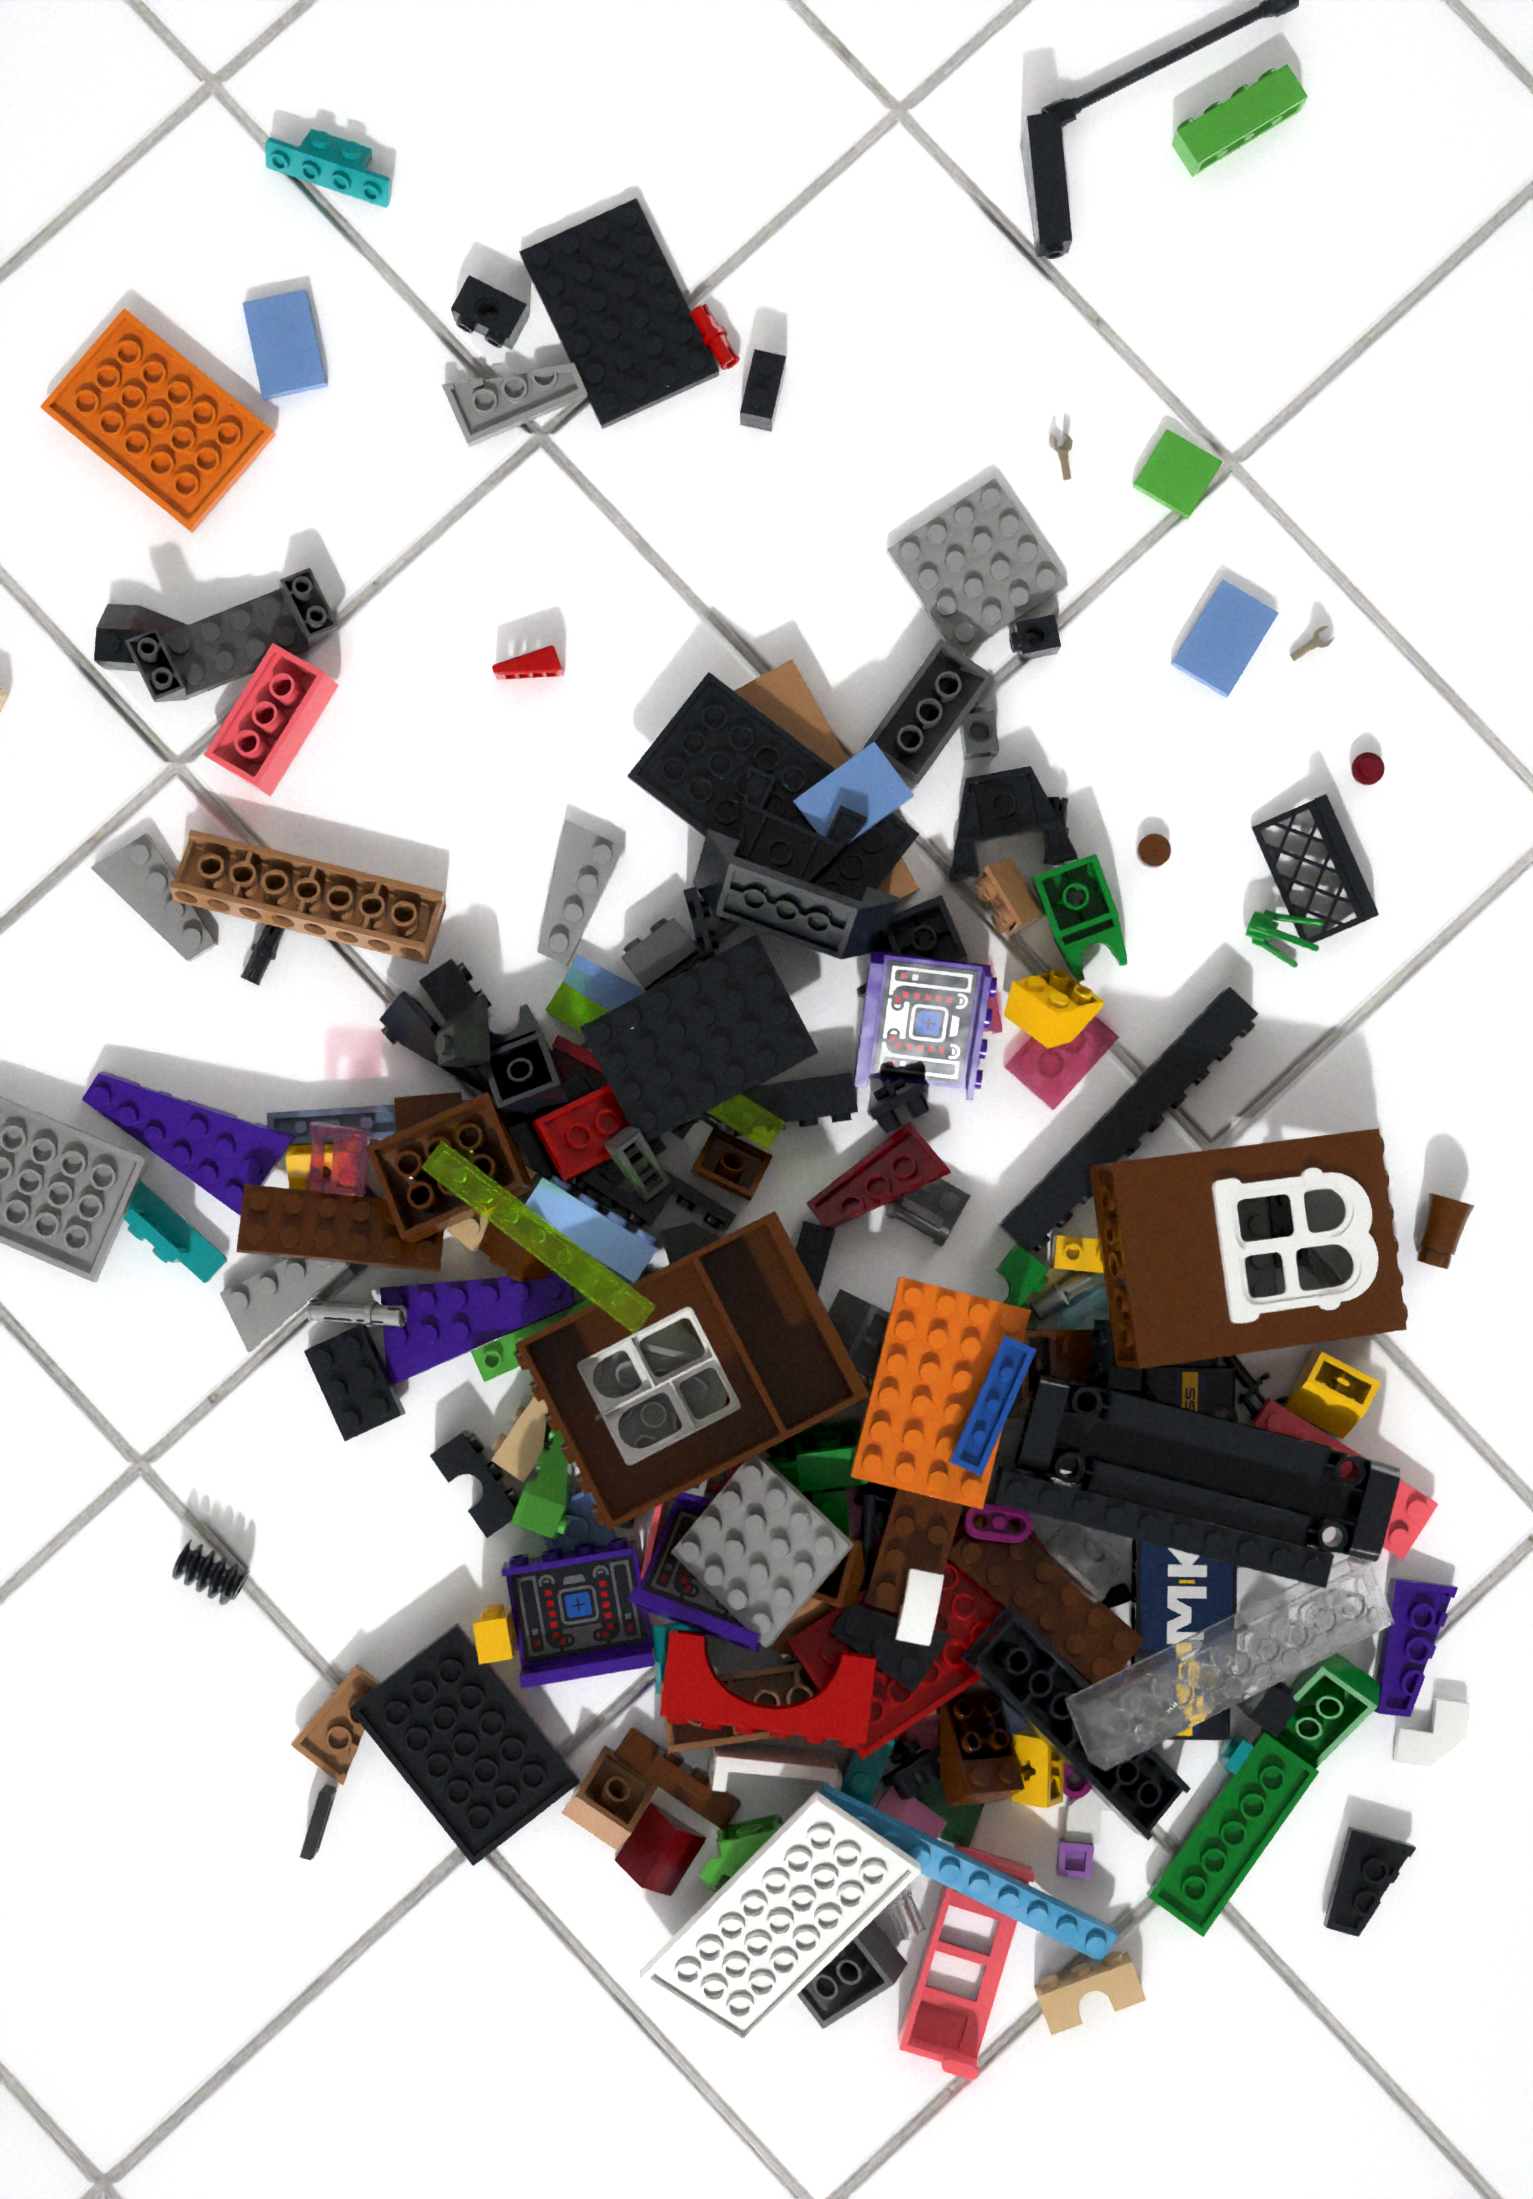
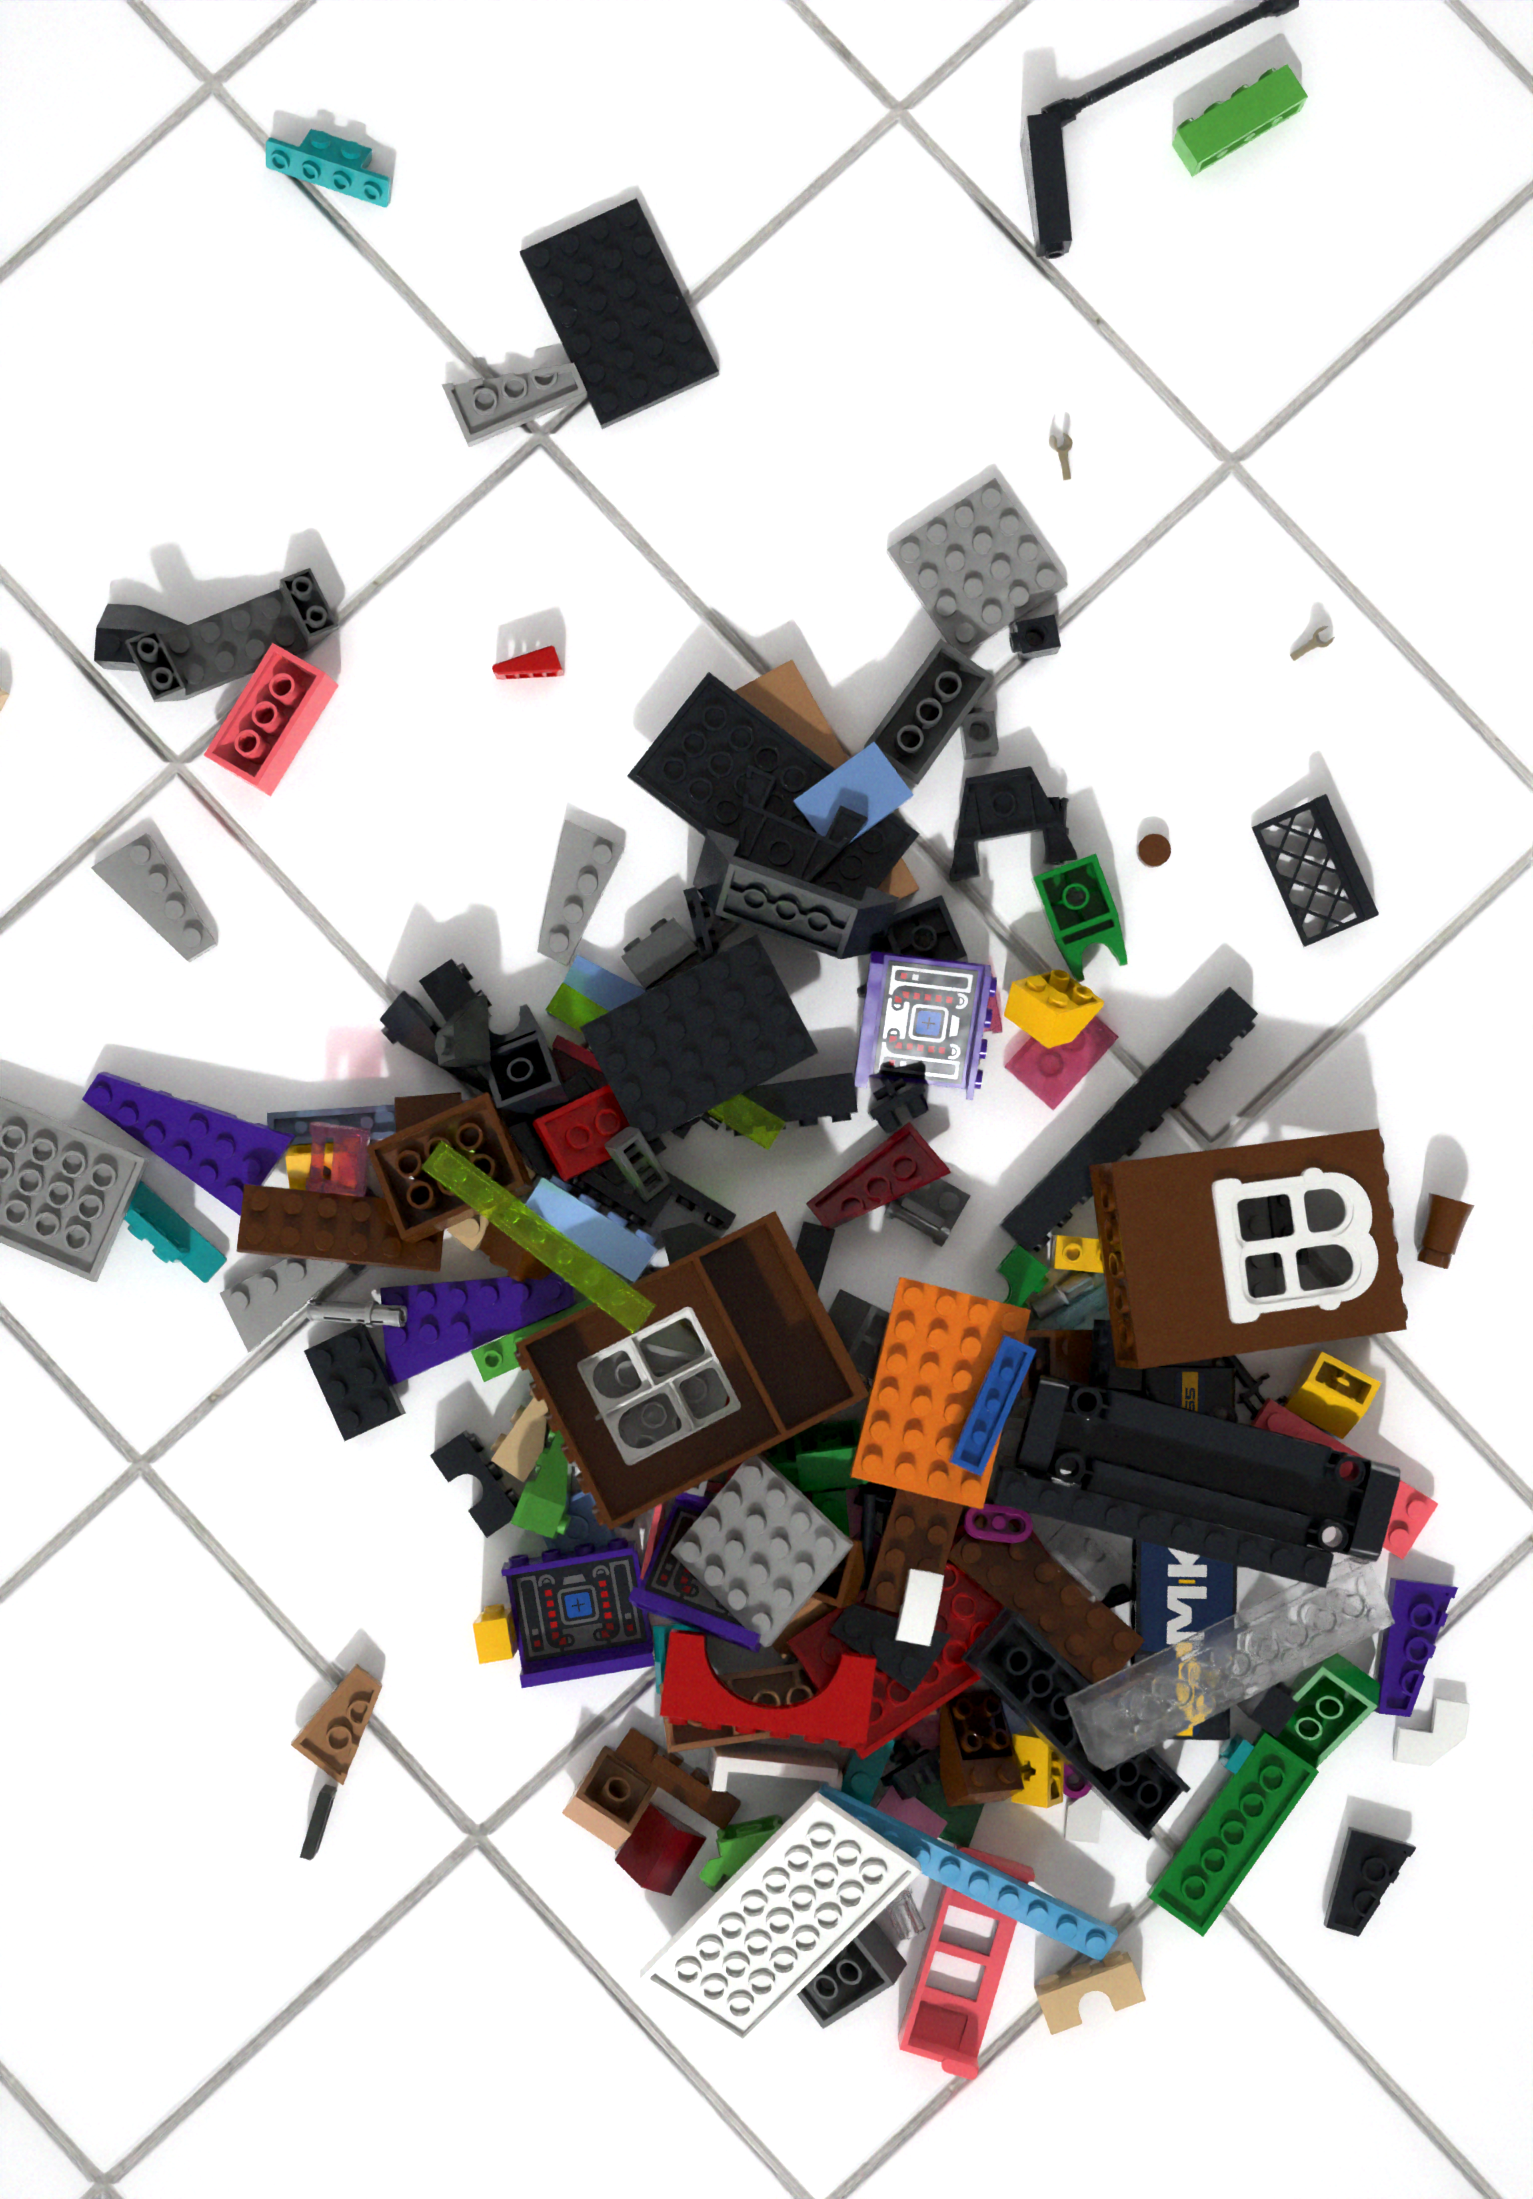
orange plate [40,308,276,533] -> none
medium nougat tile [169,829,446,964] -> none
black piece [172,1539,250,1605] -> none
black pin [240,924,285,986] -> none
medium blue tile [242,289,327,400] -> none
black plate [349,1622,580,1866] -> none
black brick [451,275,530,350] -> none
red pin [690,304,740,370] -> none
reddish brown slope [690,1128,773,1202] -> none
black brick [740,349,786,432] -> none
medium nougat slope [974,858,1045,938] -> none
medium lavender plate [1056,1839,1094,1879] -> none
bright green tile [1132,429,1223,520] -> none
medium blue tile [1171,579,1279,698] -> none
green plant [1245,909,1324,968] -> none
dark red plate [1351,752,1385,786] -> none

